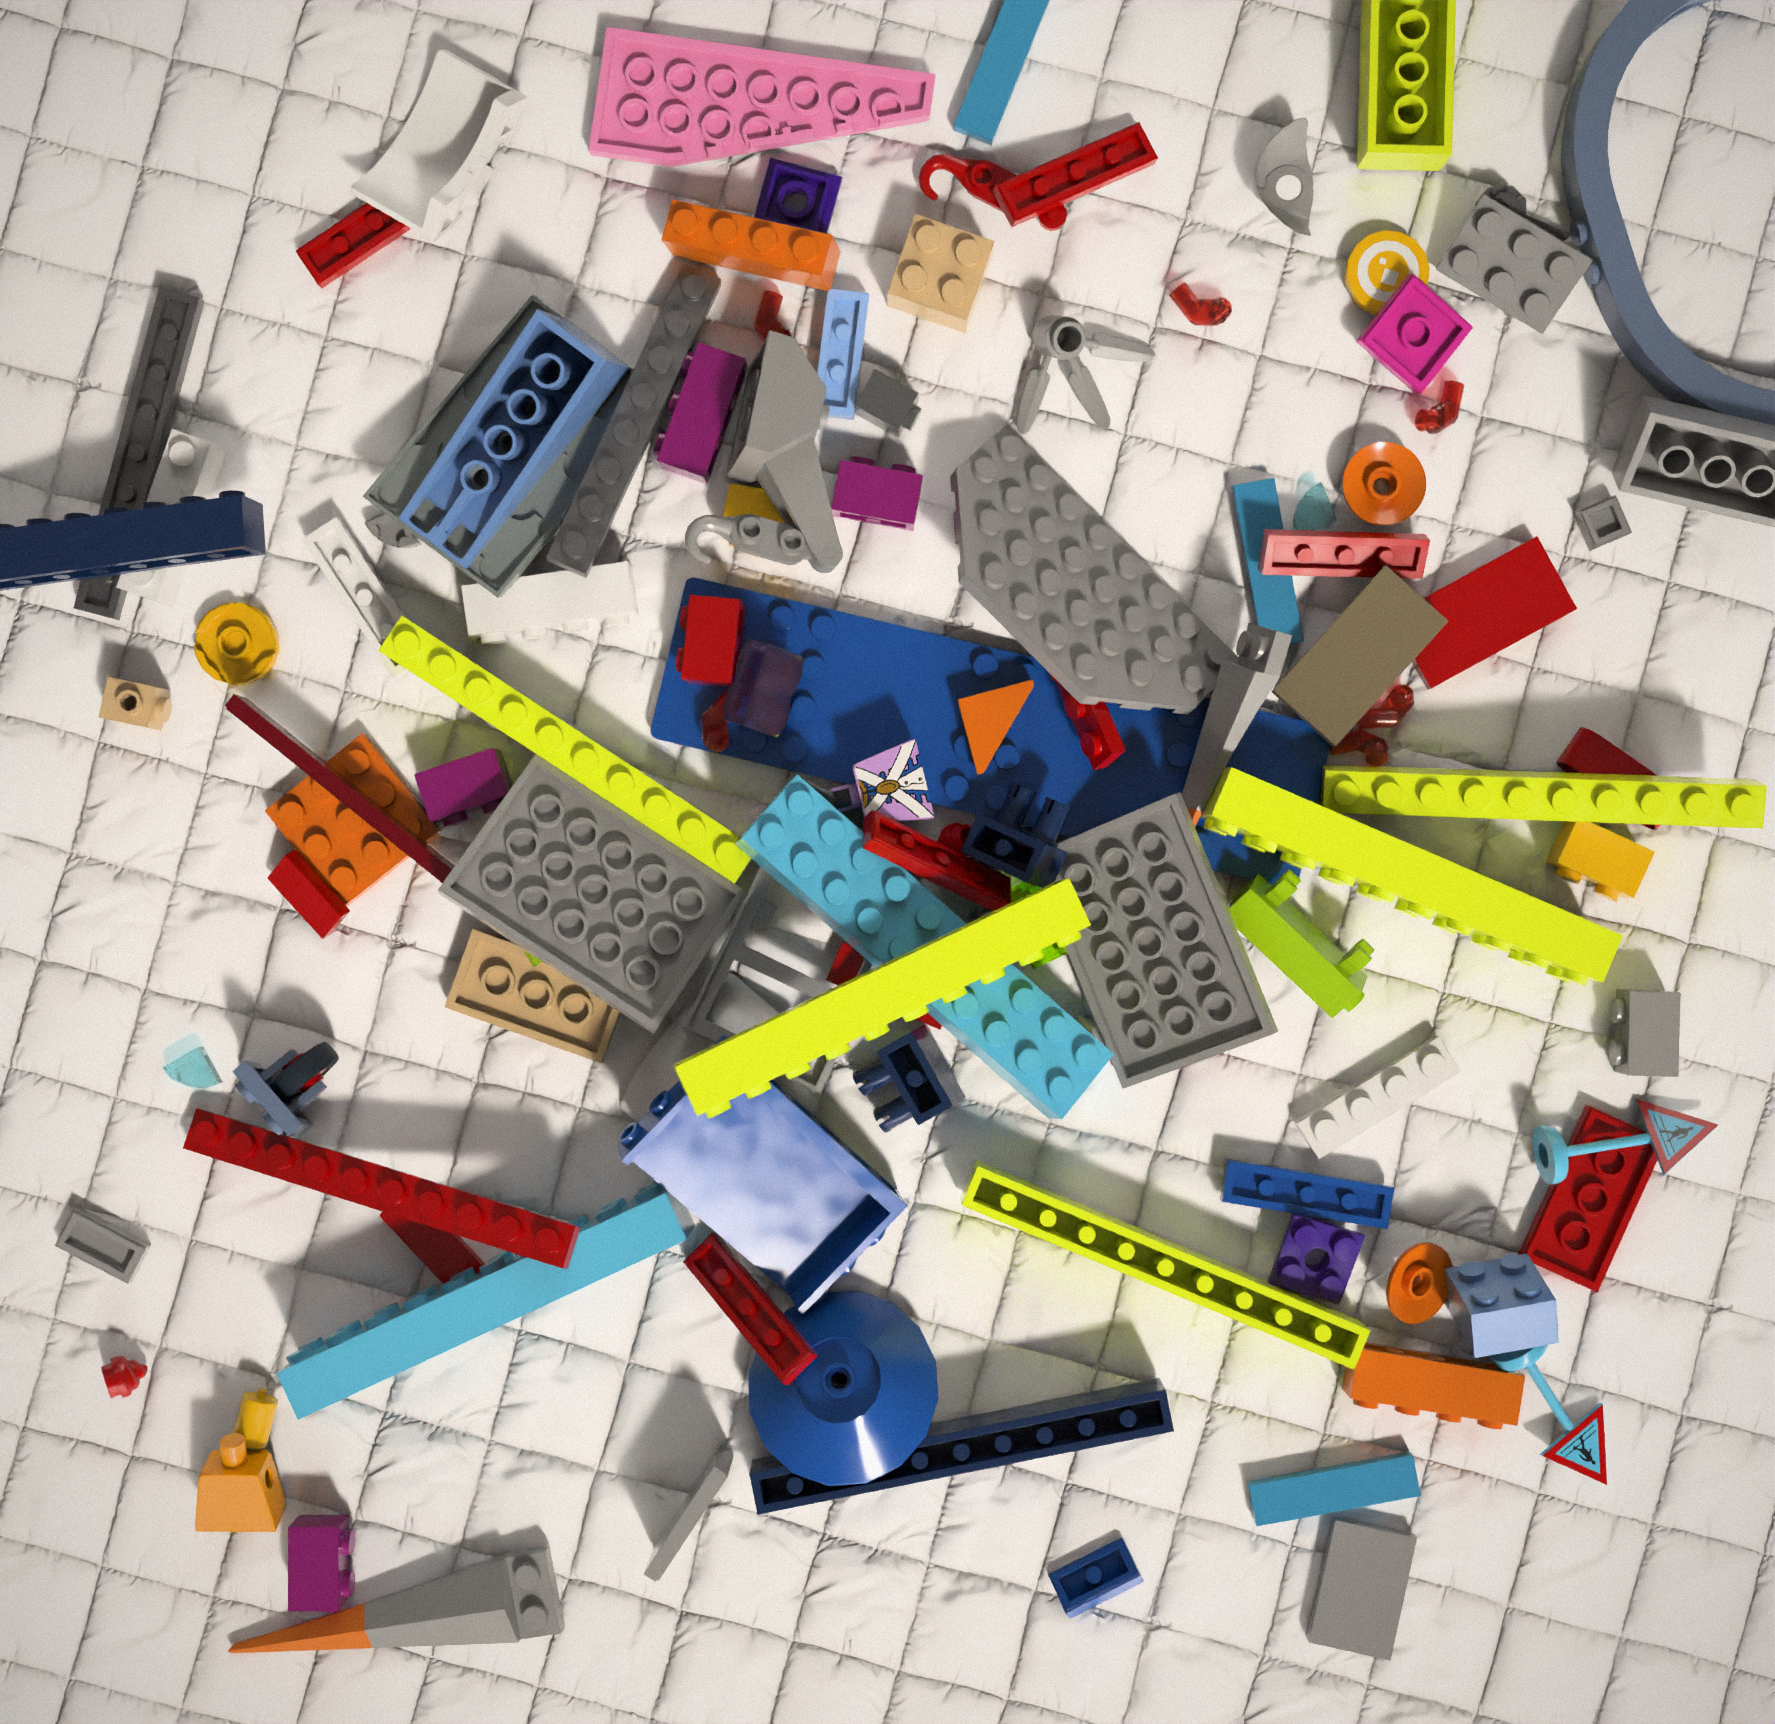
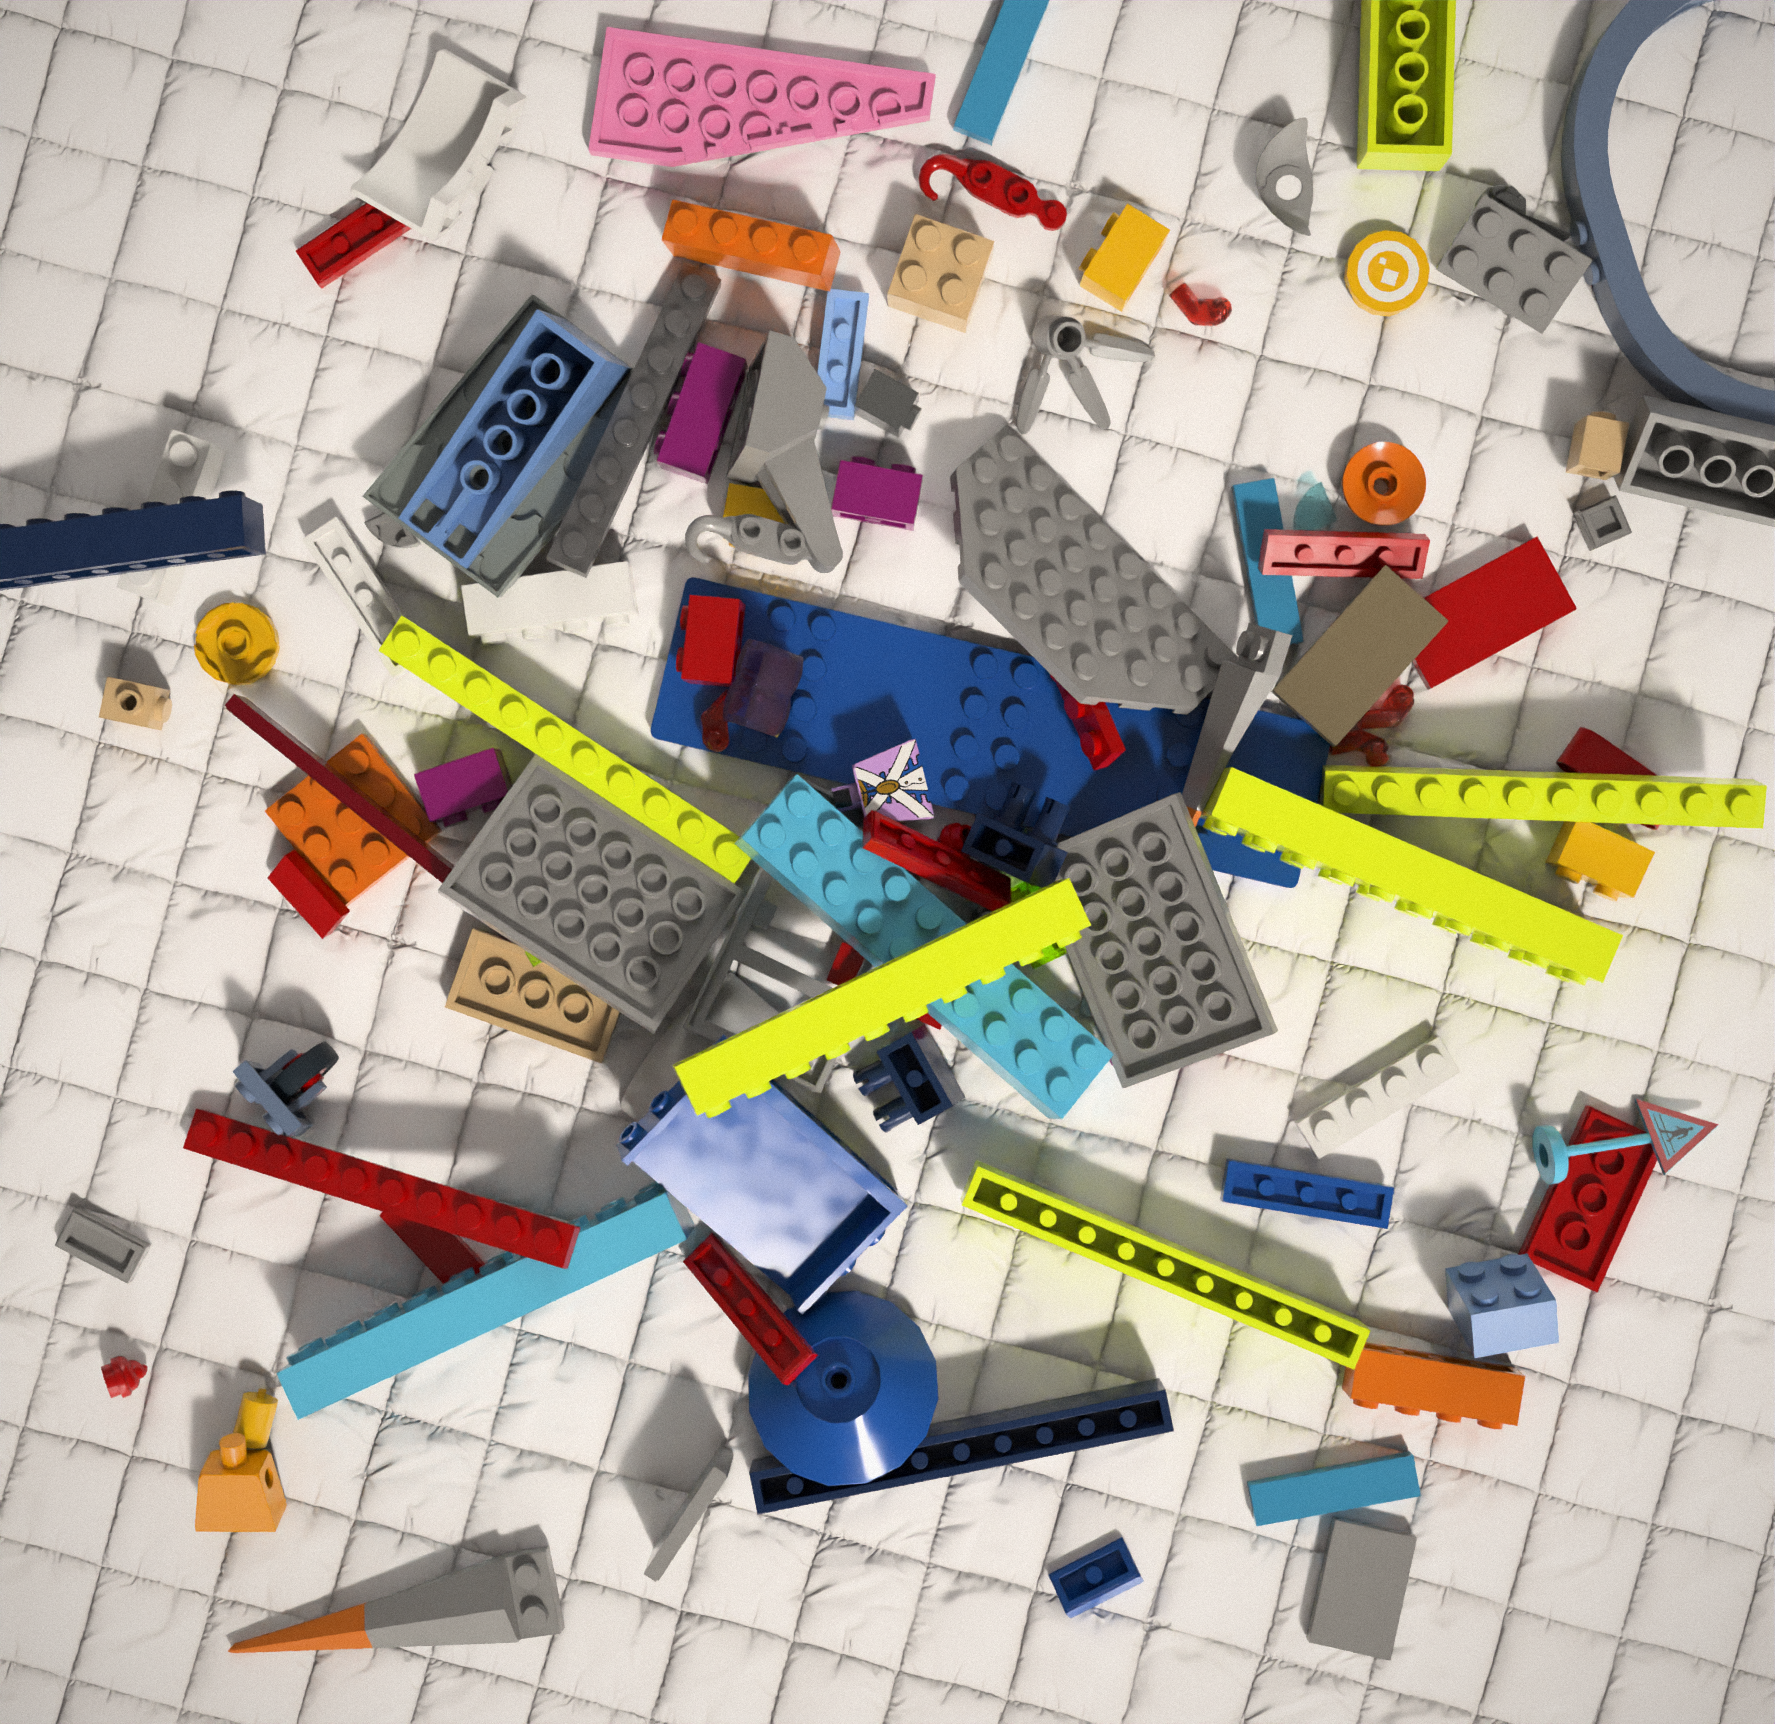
flat silver plate [74,287,204,621] -> none
clear light blue tile [162,1046,223,1088] -> none
magenta brick [288,1515,355,1612] -> none
dark purple piece [754,157,842,234] -> none
clear red arm [754,290,792,342] -> none
orange tile [957,680,1034,775] -> none
red tile [993,122,1158,228] -> none
lime brick [1227,869,1375,1018] -> none
dark purple piece [1268,1212,1365,1305] -> none
dark pink tile [1355,273,1473,394] -> none
orange dish [1386,1242,1453,1324] -> none
clear red arm [1414,381,1465,434] -> none
medium azure piece [1490,1345,1607,1485] -> none
light grey brick [1609,989,1681,1077] -> none
none -> yellow brick [1079,203,1170,312]
none -> tan brick [1565,412,1629,480]

